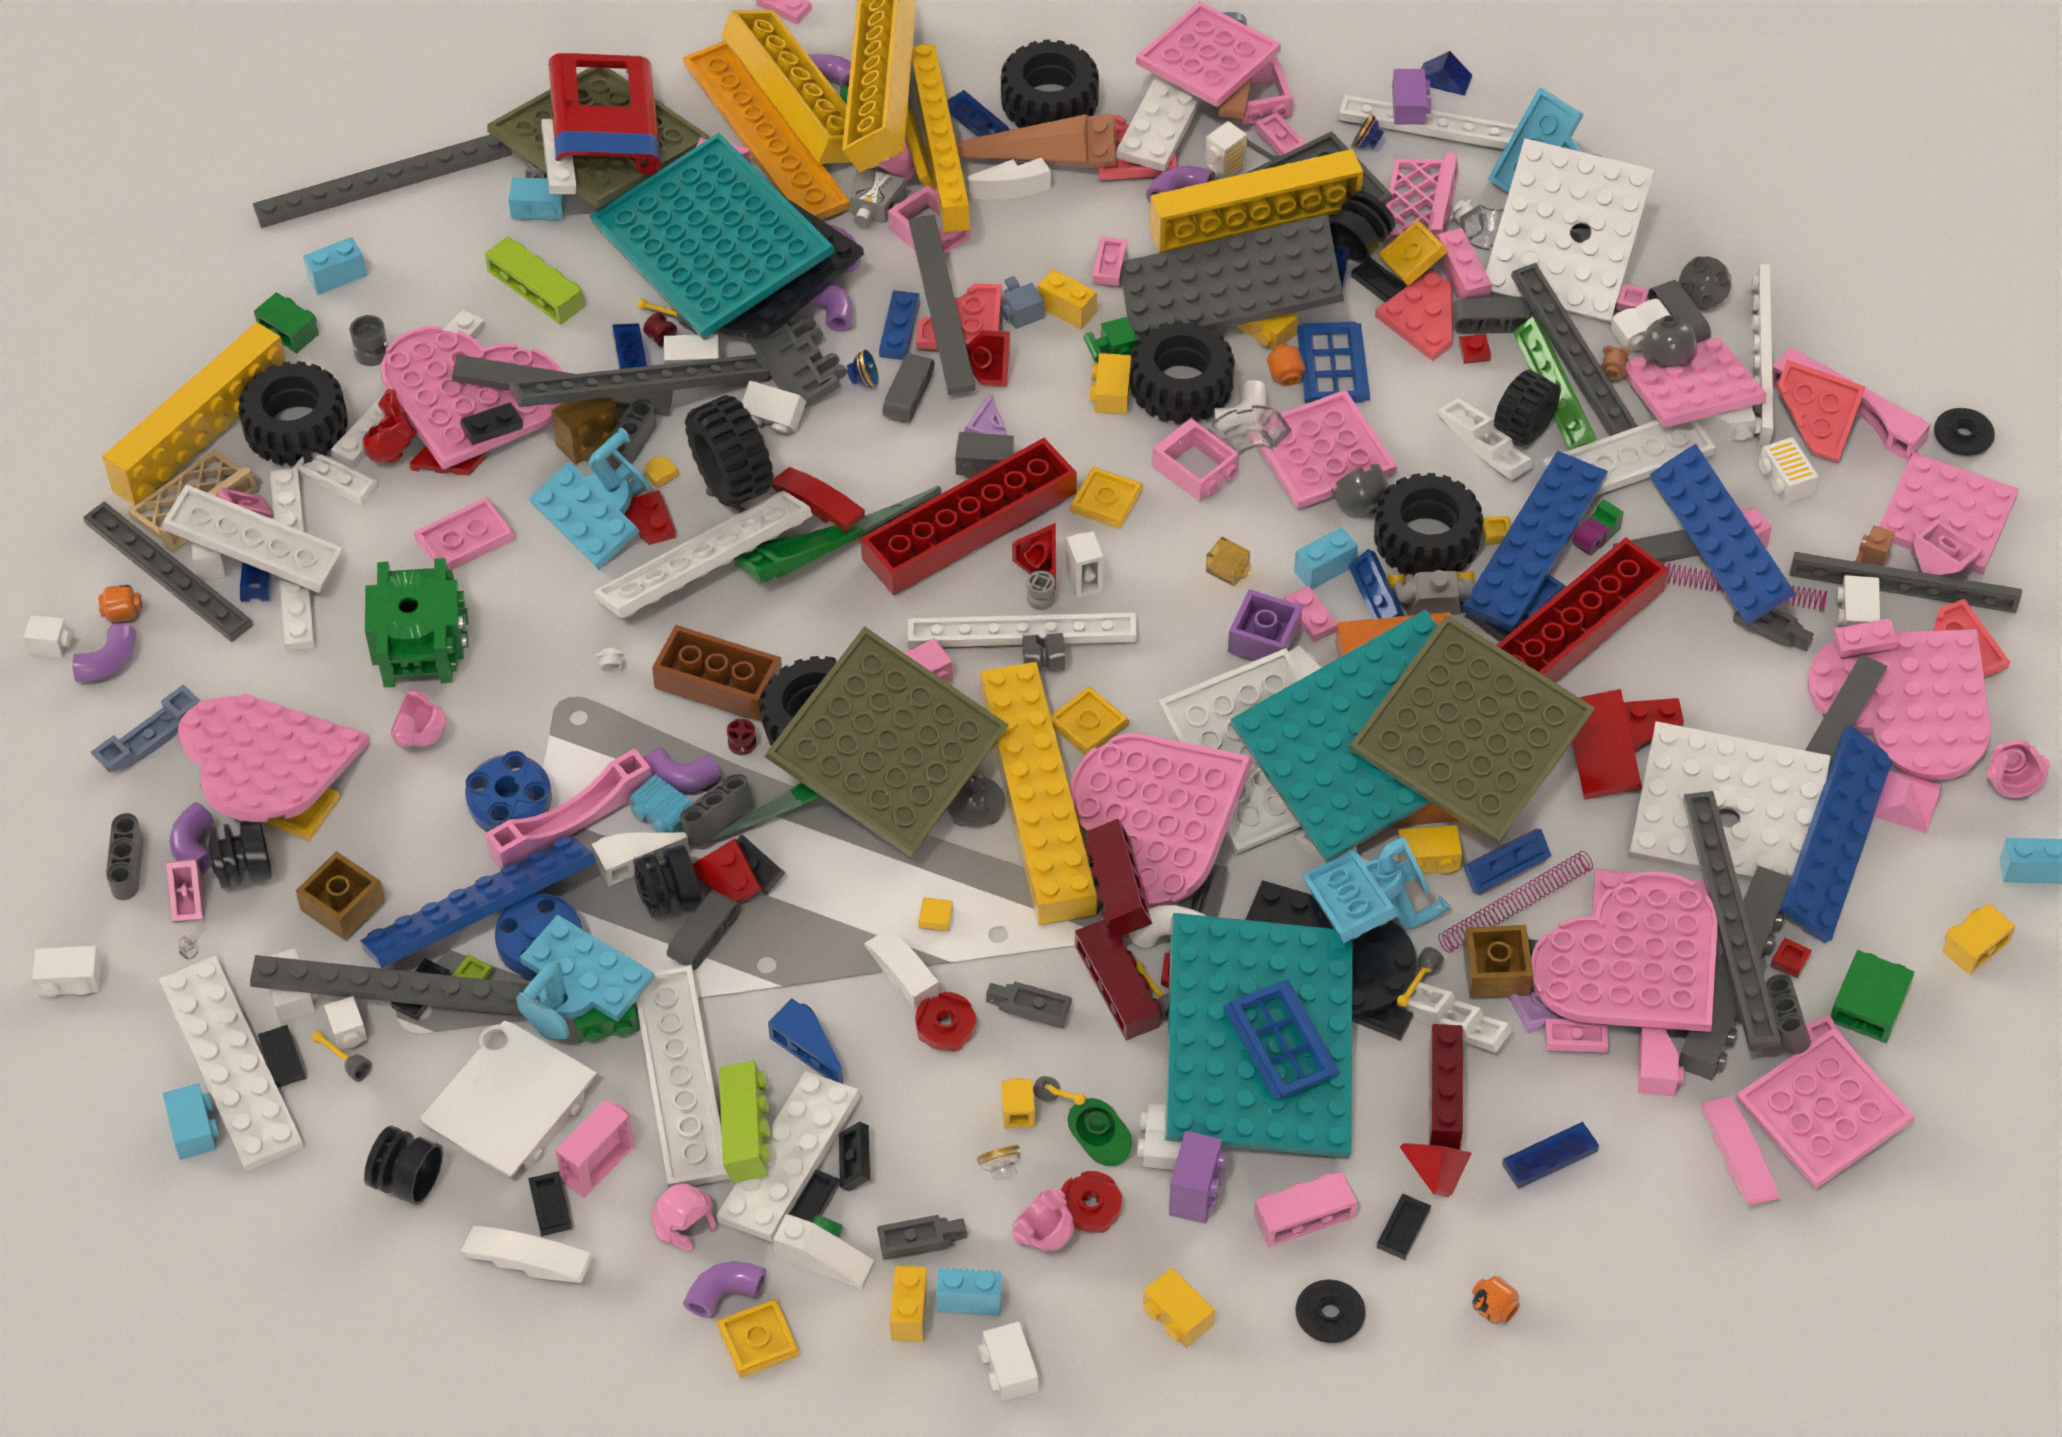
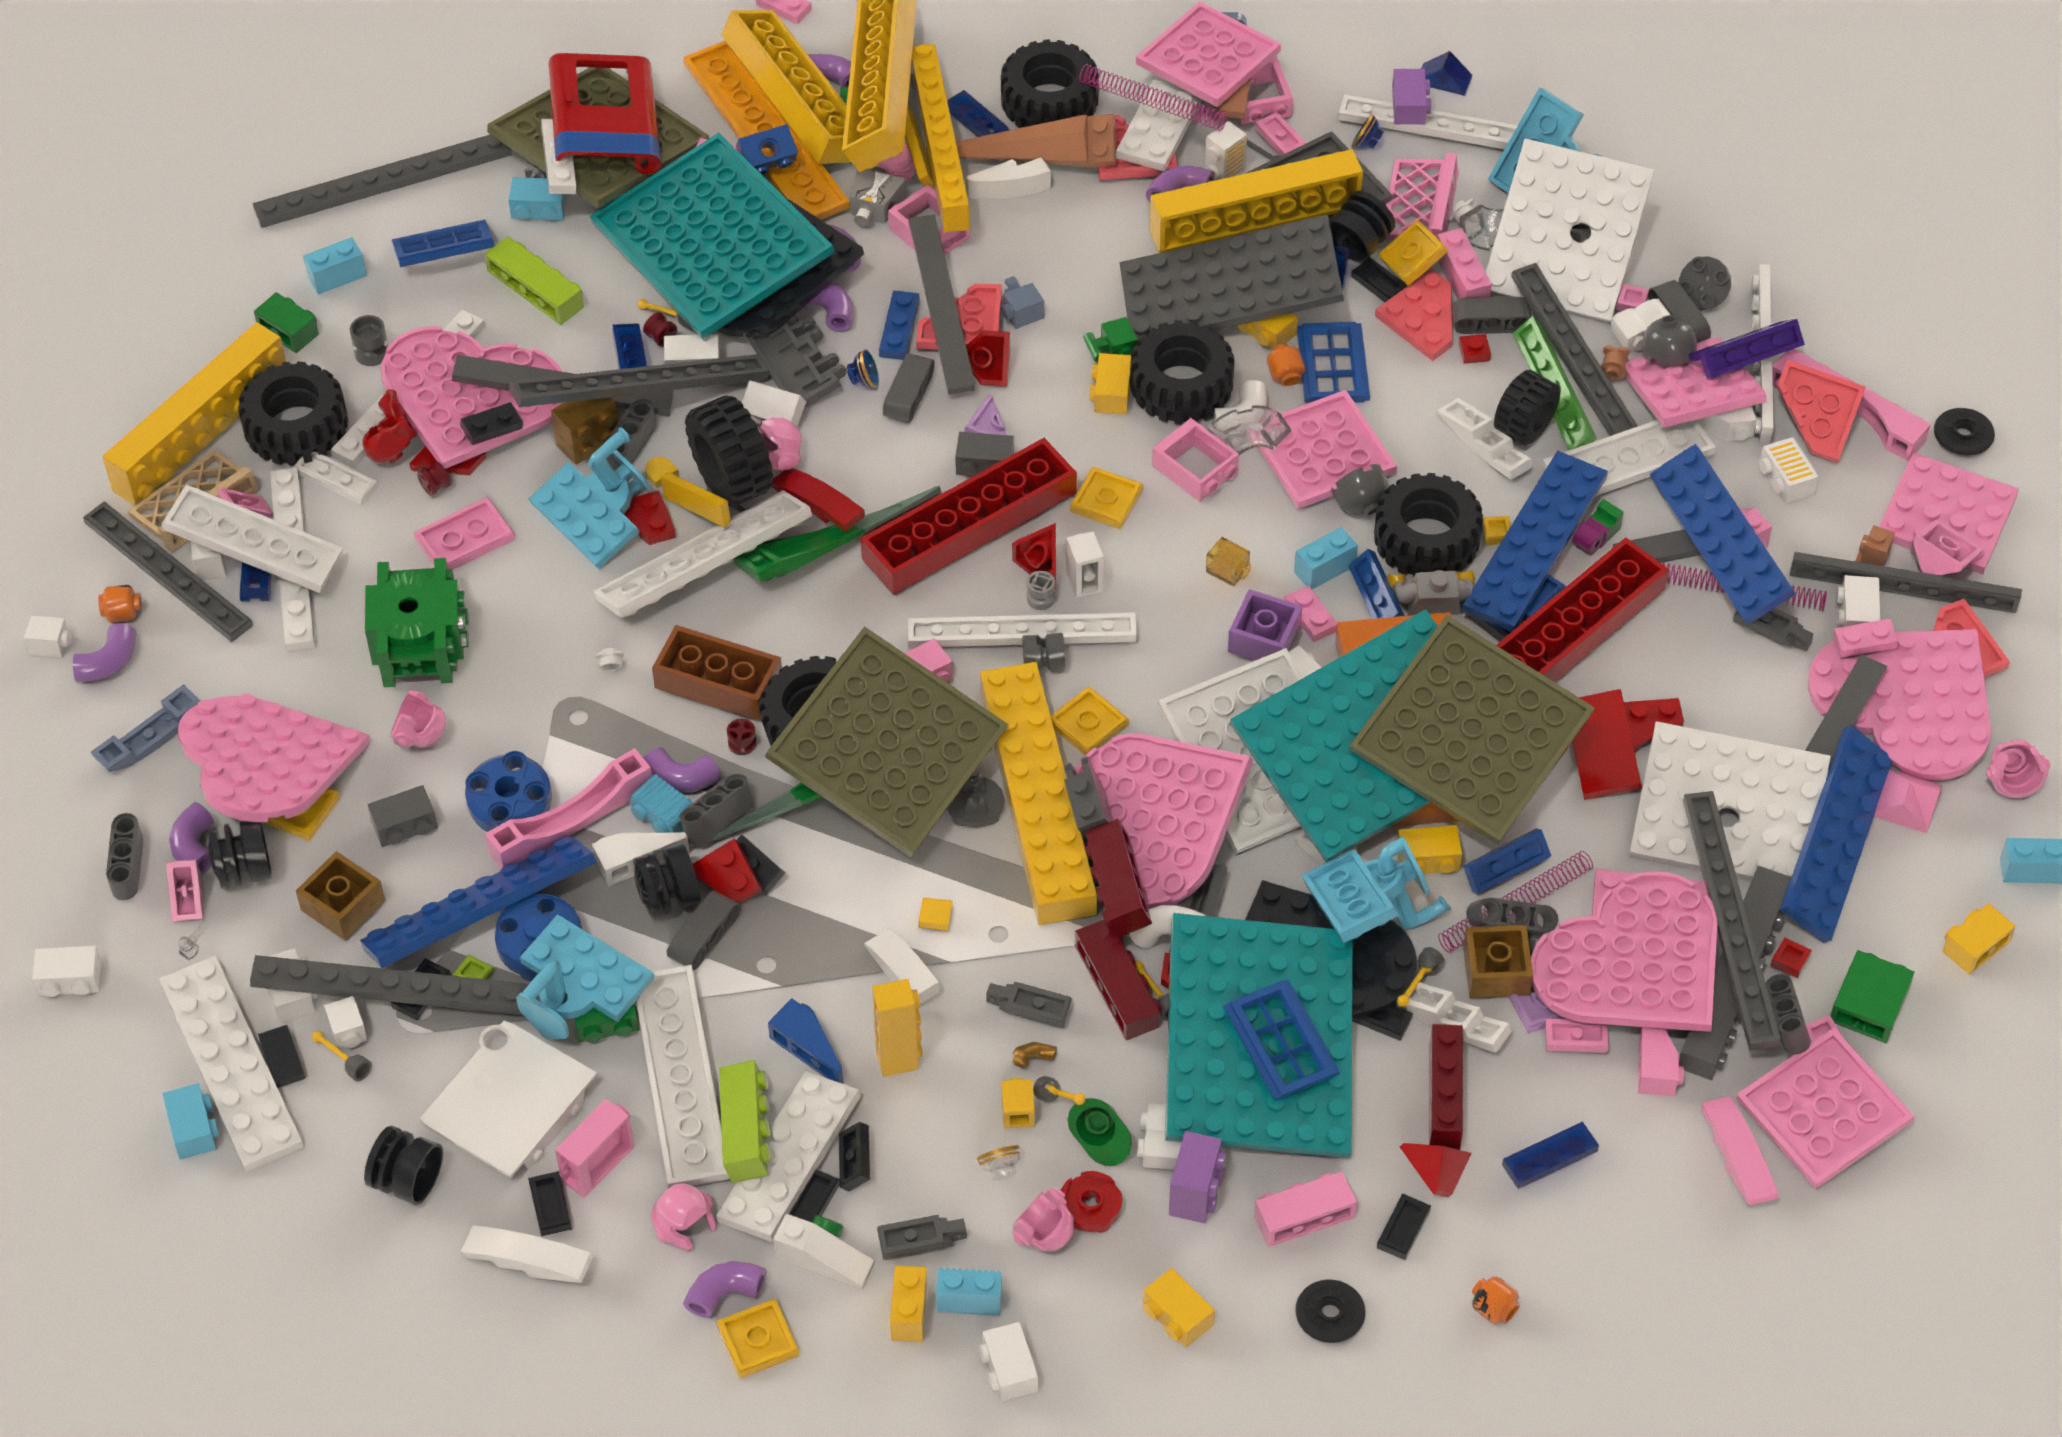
red plate [915,992,976,1052] -> none
yellow brick [1037,269,1097,330] -> none
bright pink plate [1093,237,1127,286] -> none
none -> dark grey brick [367,785,438,847]
none -> blue piece [392,220,495,267]
none -> dark red wheel [417,462,451,496]
none -> yellow tile [661,472,731,528]
none -> blue brick [735,124,798,175]
none -> bright pink helmet [759,417,802,470]
none -> yellow brick [872,979,923,1077]
none -> pearl gold arm [1012,1042,1057,1067]
none -> dark grey hinge [1064,757,1112,842]
none -> dark pink piece [1079,64,1227,131]
none -> dark grey beam [1466,897,1559,935]
none -> dark purple fence [1689,319,1805,379]

